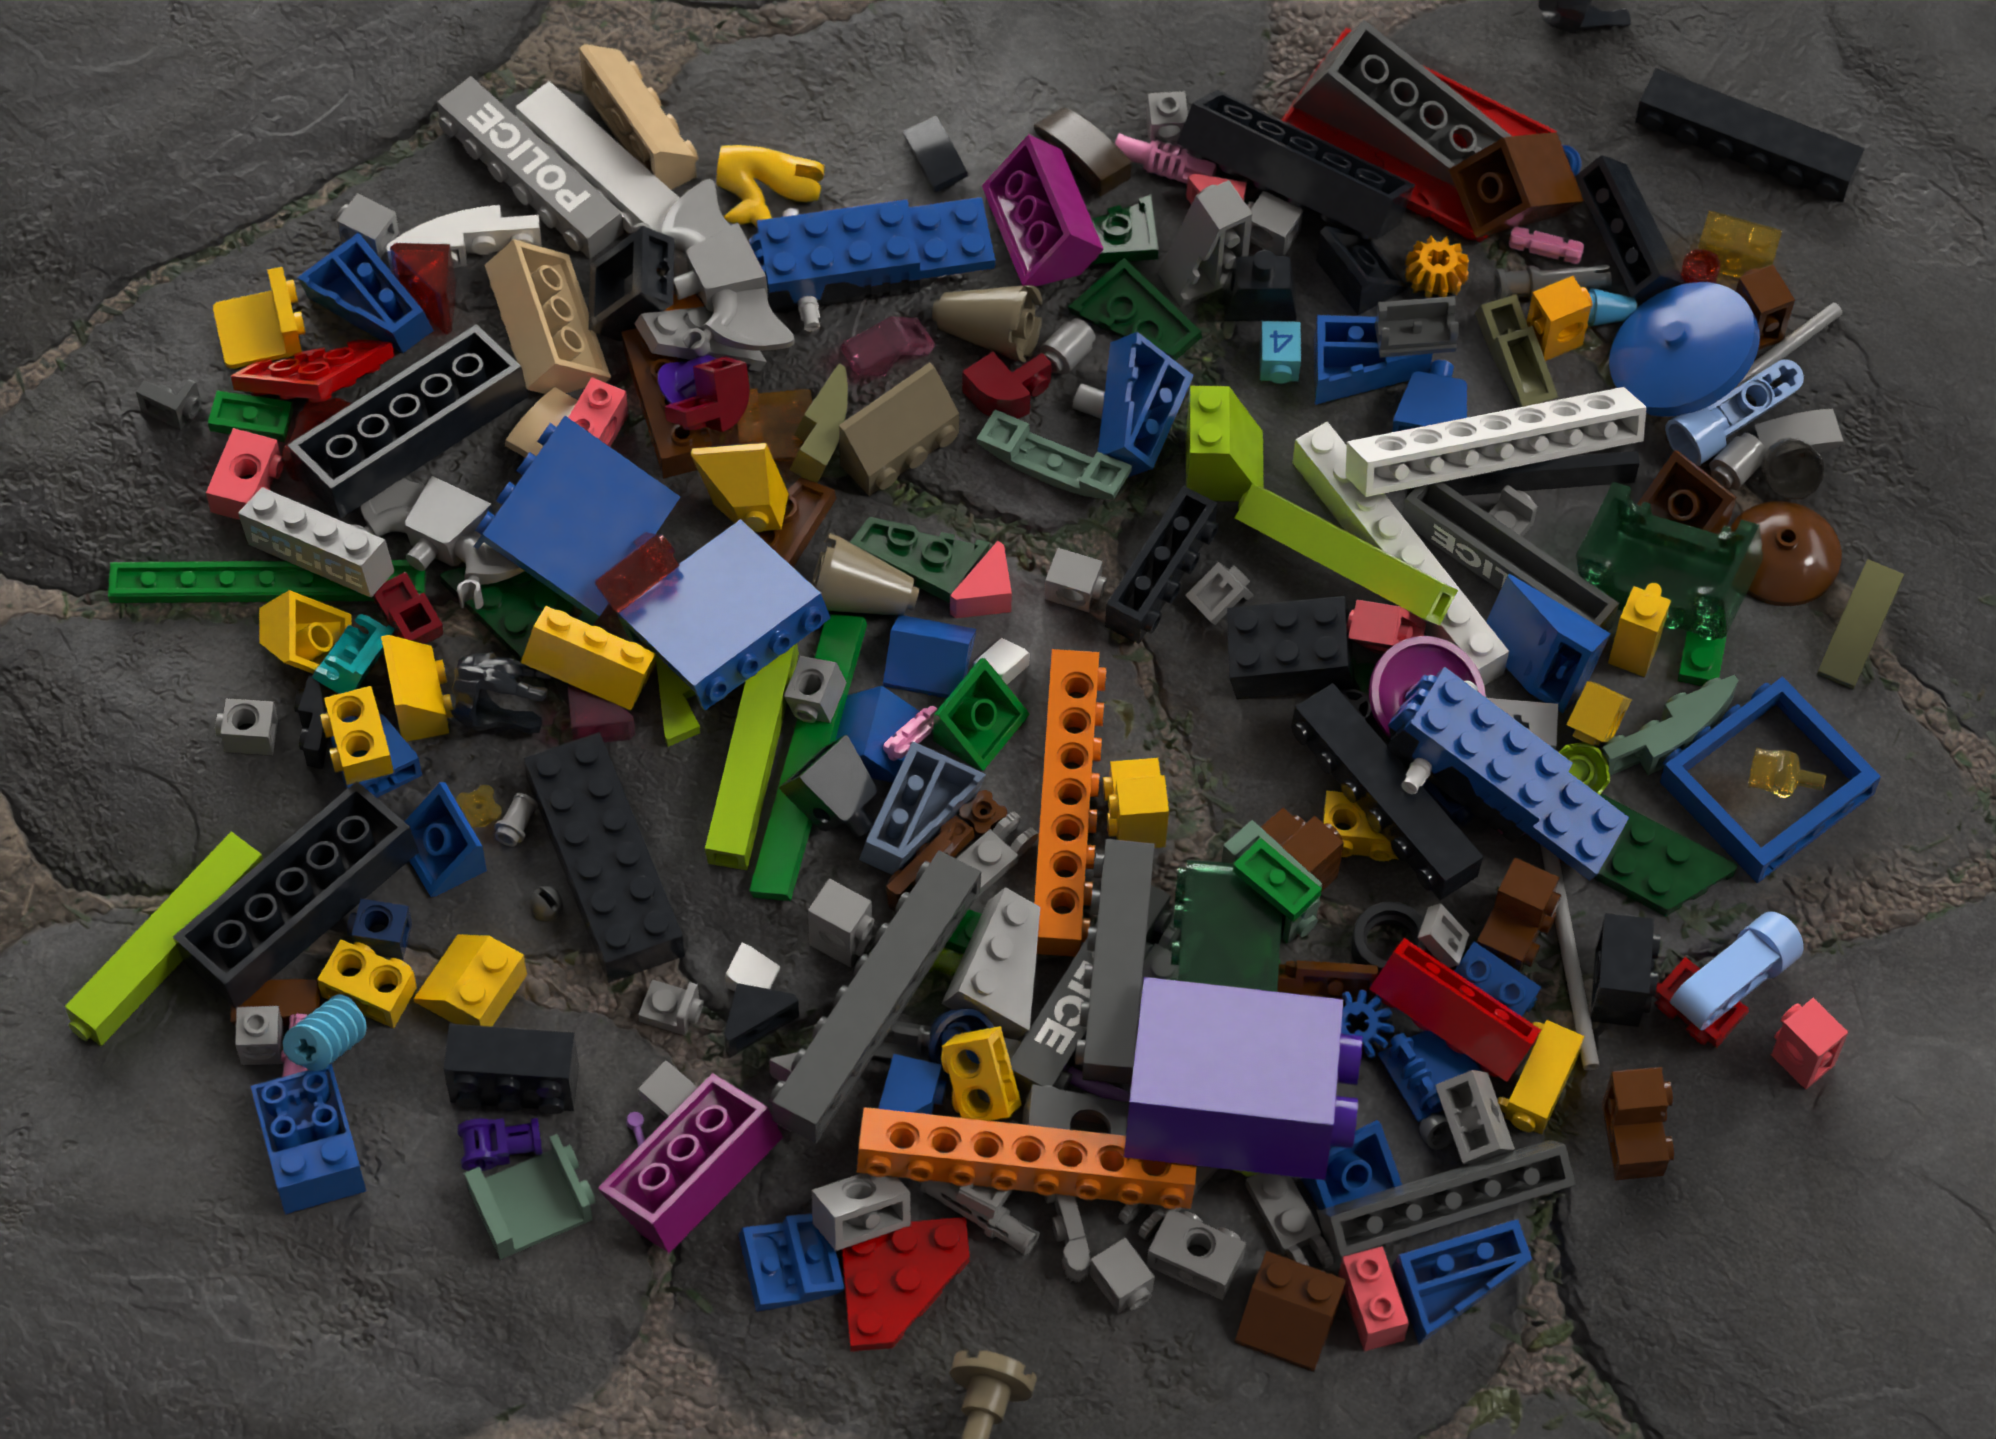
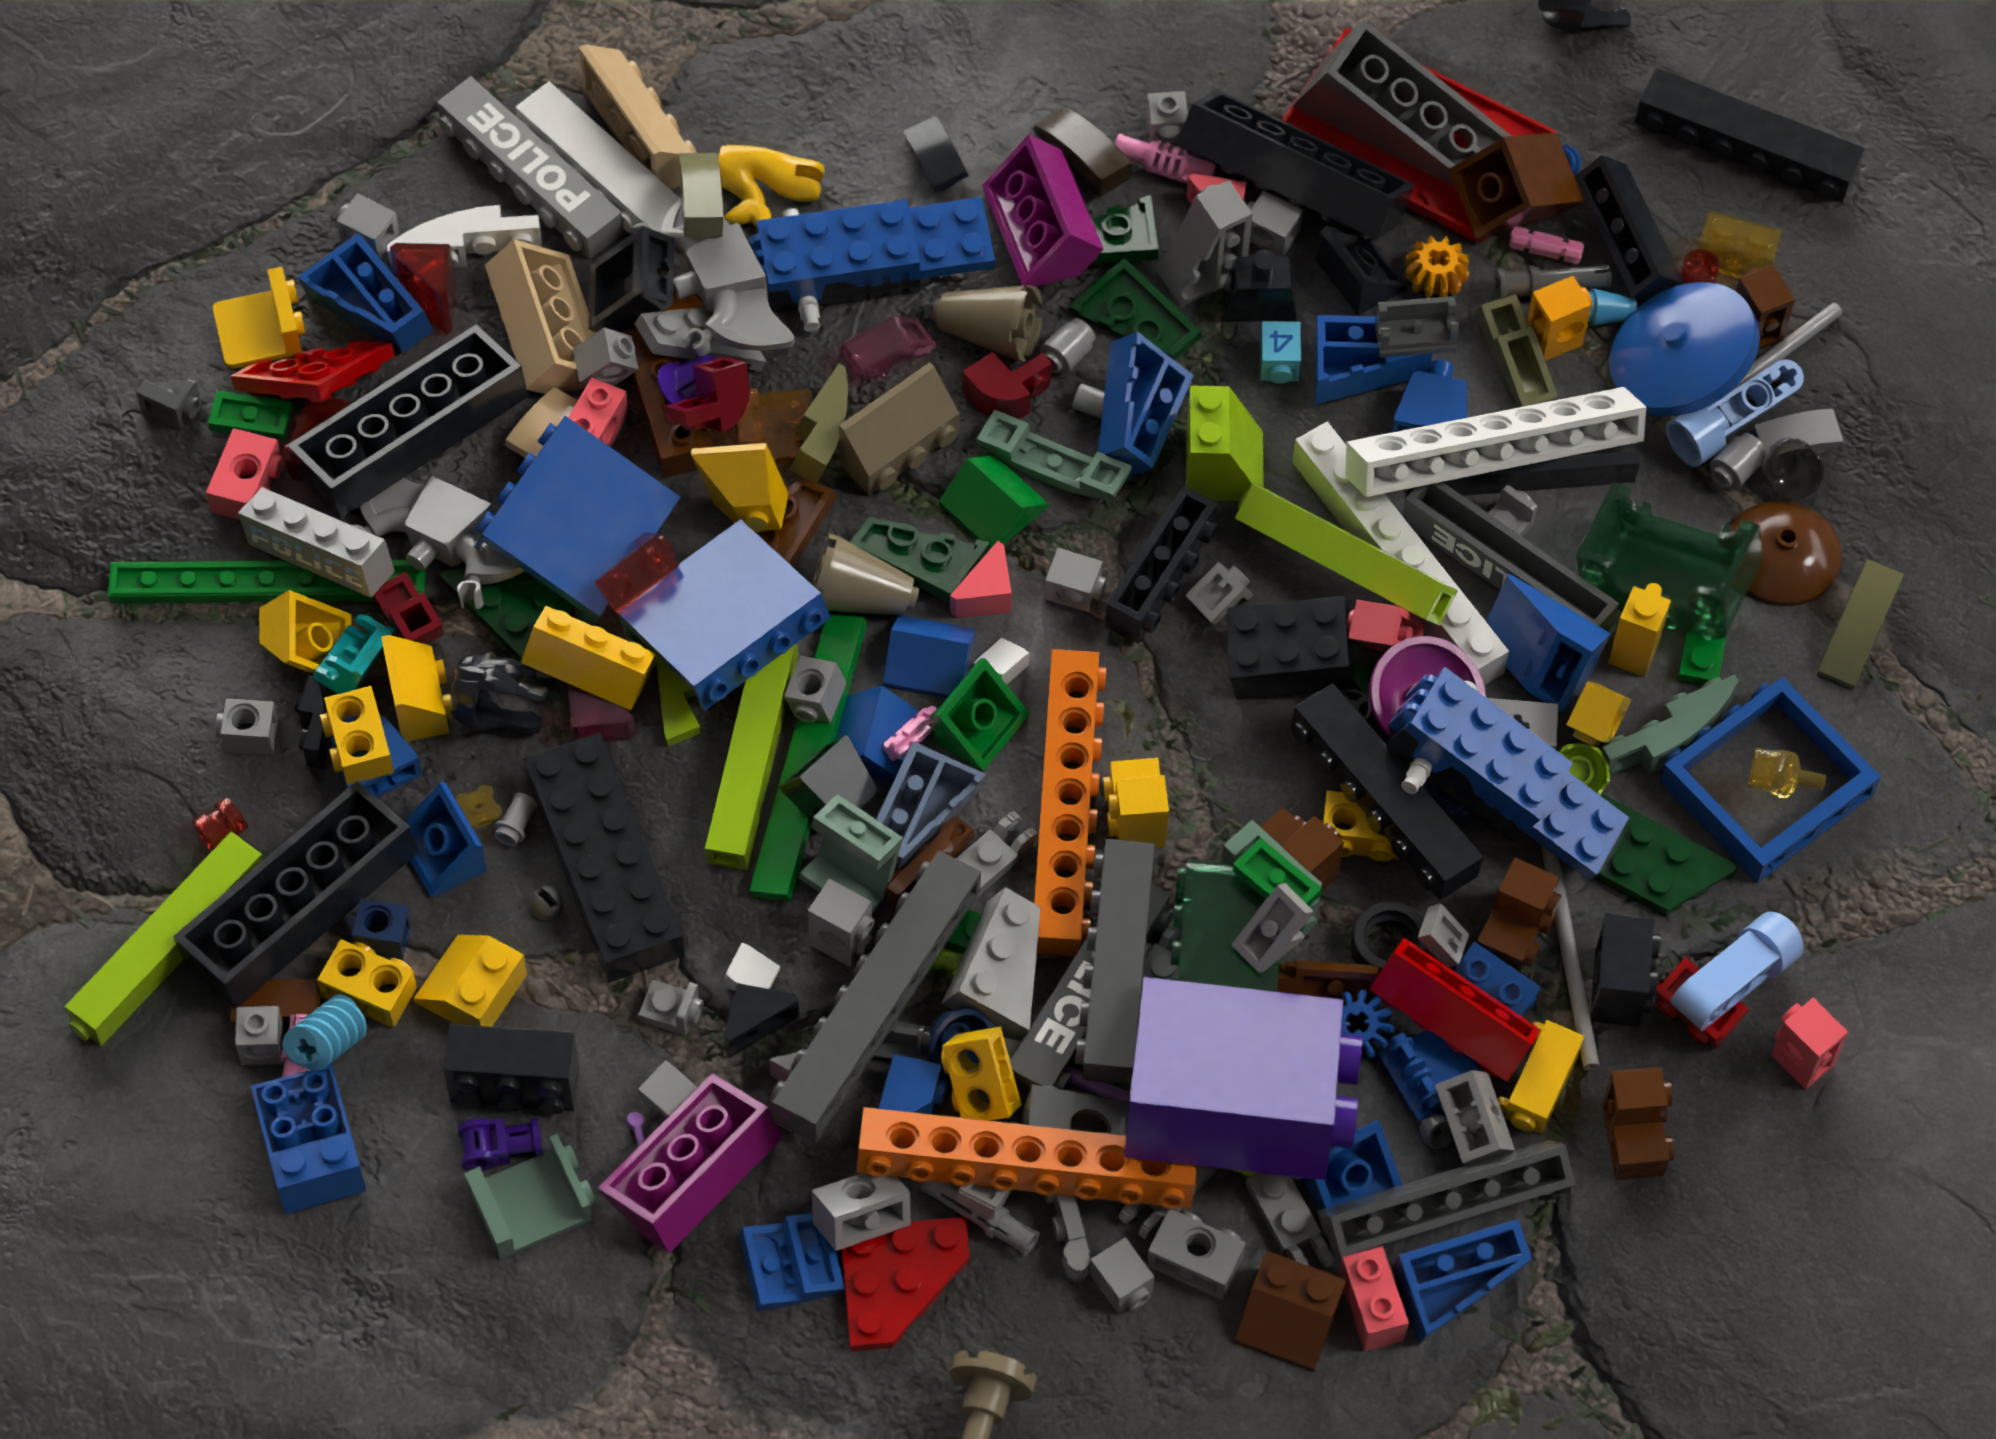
reddish brown plate [959,790,1008,835] -> none
reddish brown slope [1632,450,1737,560] -> none
none -> clear red wheel [191,797,248,851]
none -> light grey brick [573,328,639,386]
none -> slope [679,153,723,237]
none -> sand green panel [799,794,903,913]
none -> green slope [939,455,1049,550]
none -> light grey slope [1231,883,1314,973]

